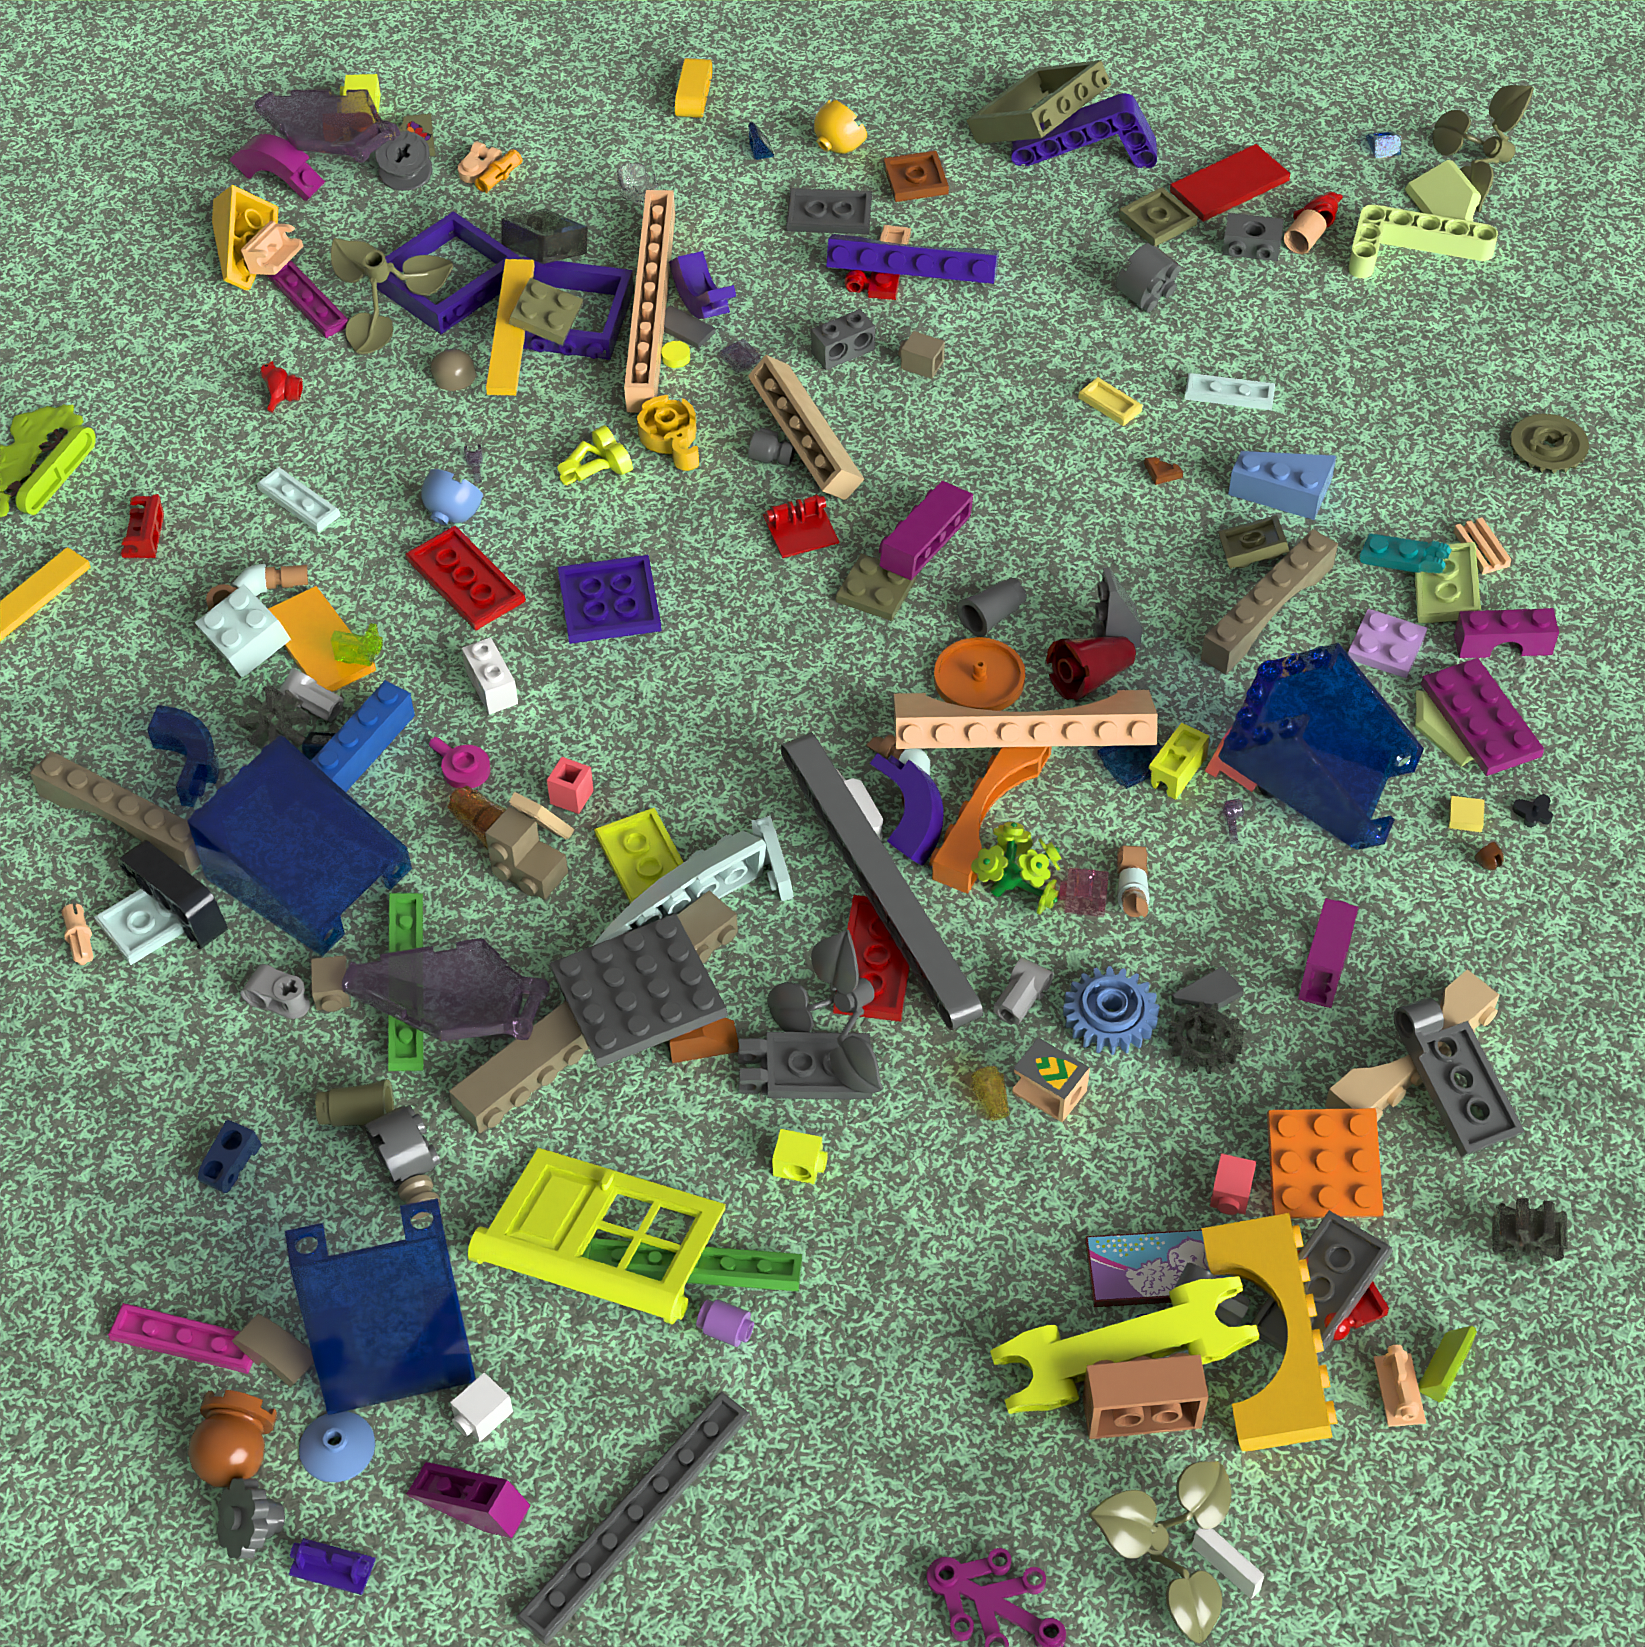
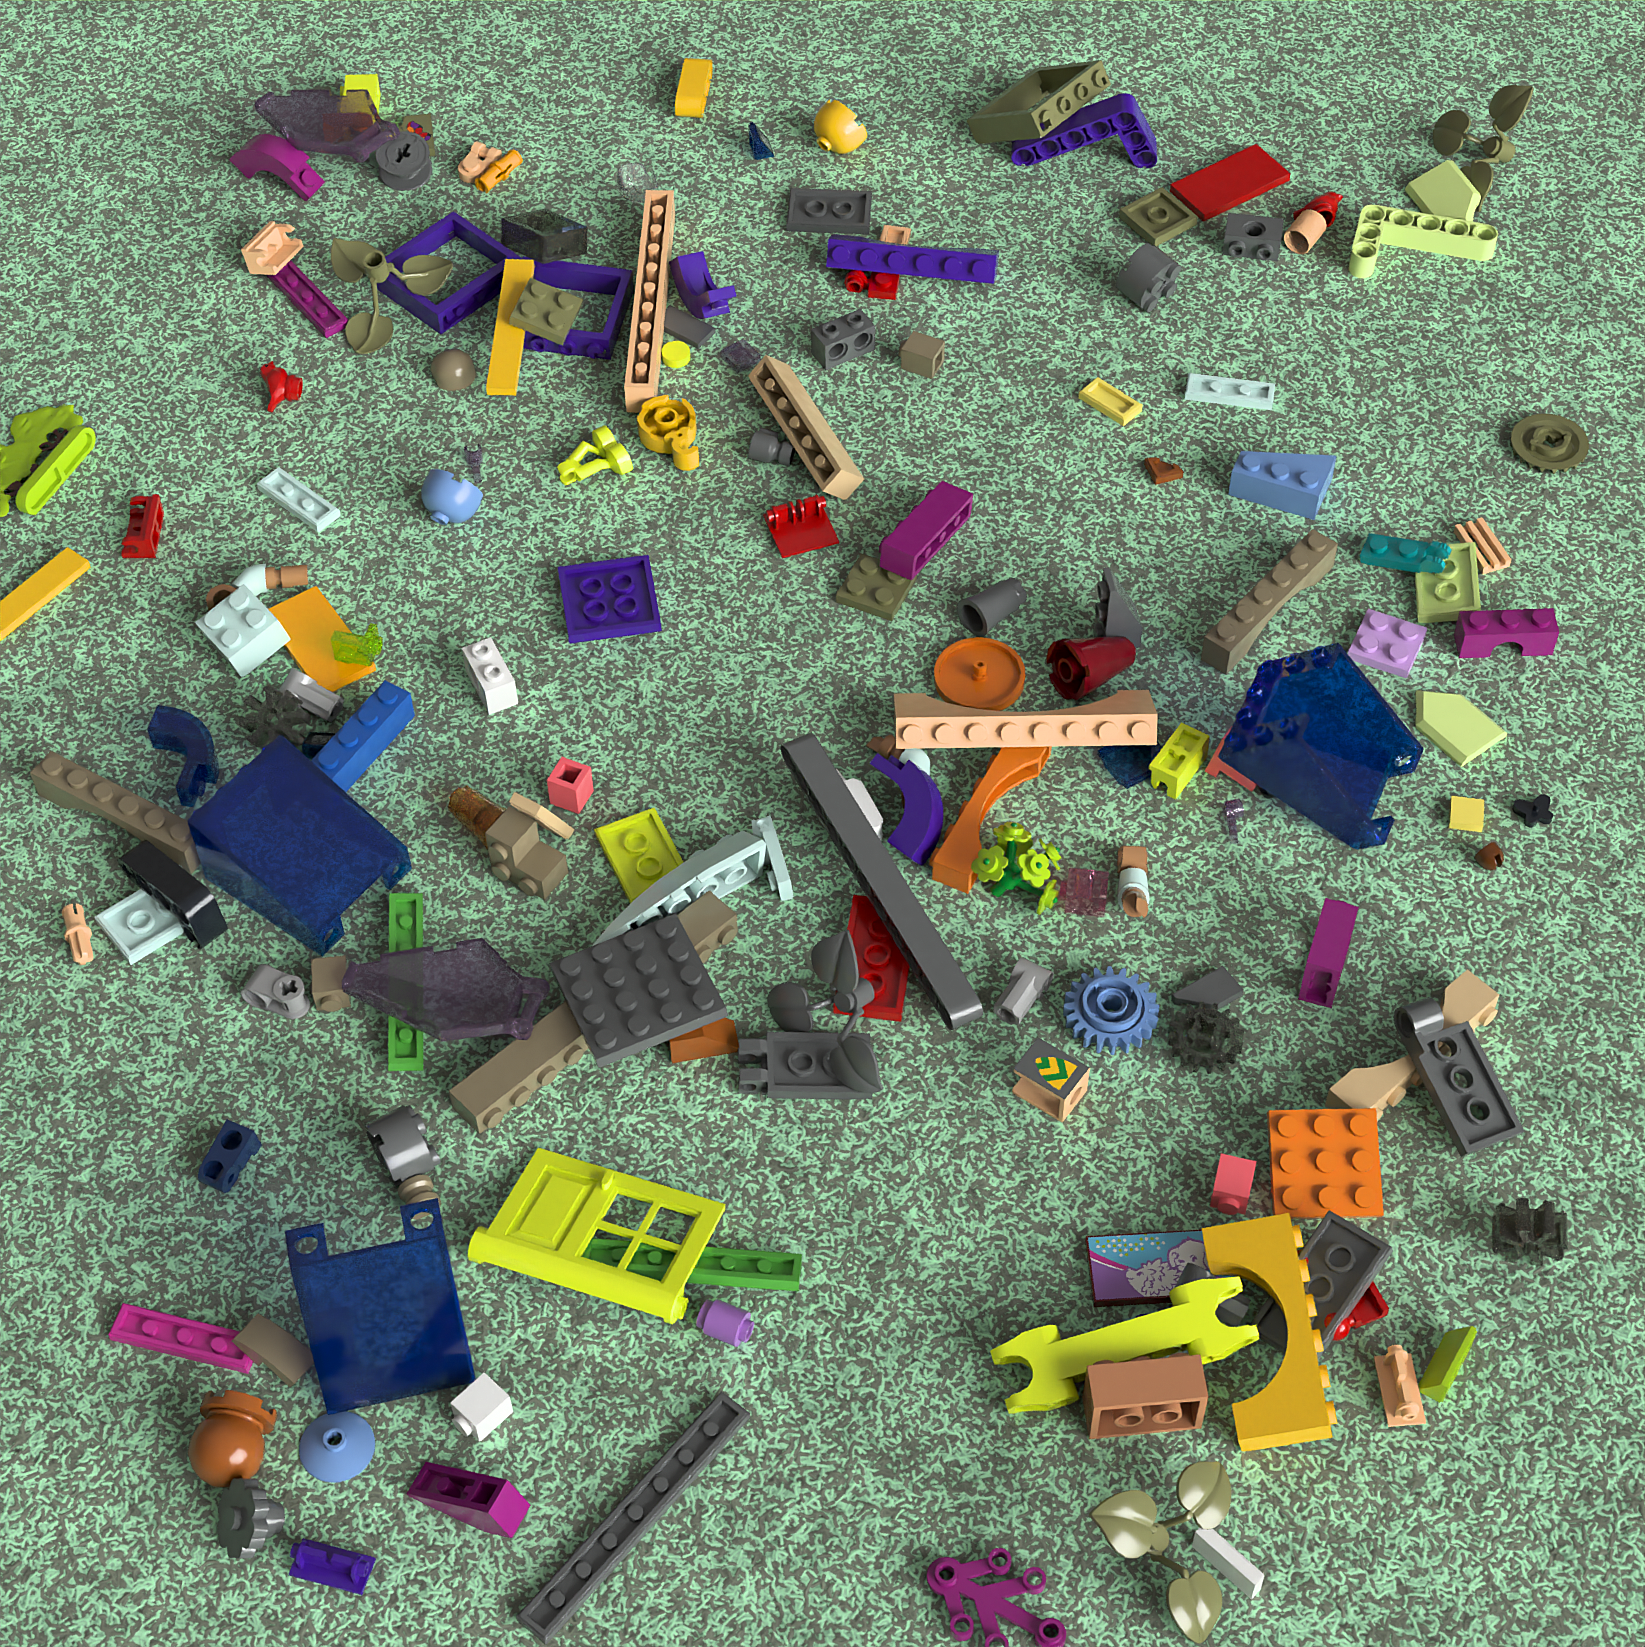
yellow wedge [212,185,278,290] -> none
olive plant [315,1079,394,1127] -> none
red tile [405,525,526,631] -> none
dark pink piece [429,737,491,789] -> none
neon yellow brick [772,1129,828,1184] -> none
dark orange plate [883,151,949,202] -> none
clear yellow cone [971,1066,1010,1121] -> none
olive plate [1218,515,1290,569] -> none
clear blue slope [1366,131,1401,158] -> none
magenta plate [1421,658,1544,776] -> none

